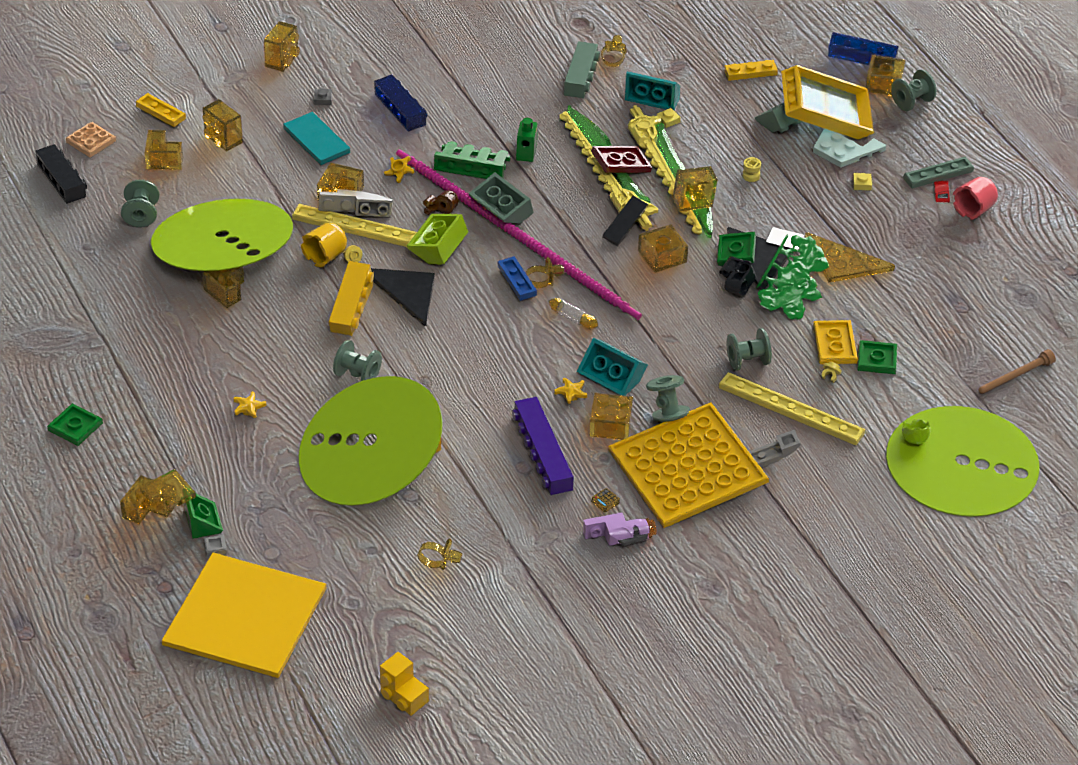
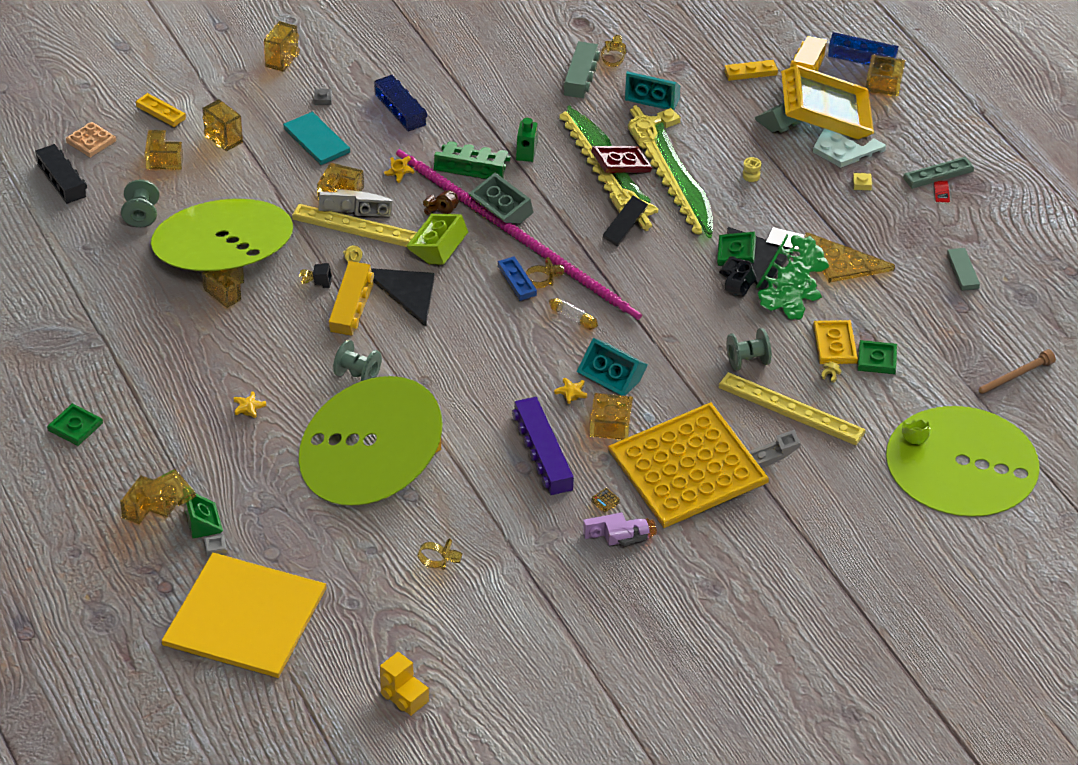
yellow cylinder [300,223,347,267] -> none
clear yellow brick [638,224,688,273] -> none
sand green hose [646,375,690,422] -> none
clear yellow brick [673,166,718,211] -> none
sand green hose [891,69,937,111] -> none
coral cylinder [953,177,998,220] -> none
none -> black piece [299,263,332,288]
none -> wedge [790,36,827,96]
none -> sand green tile [947,248,980,291]

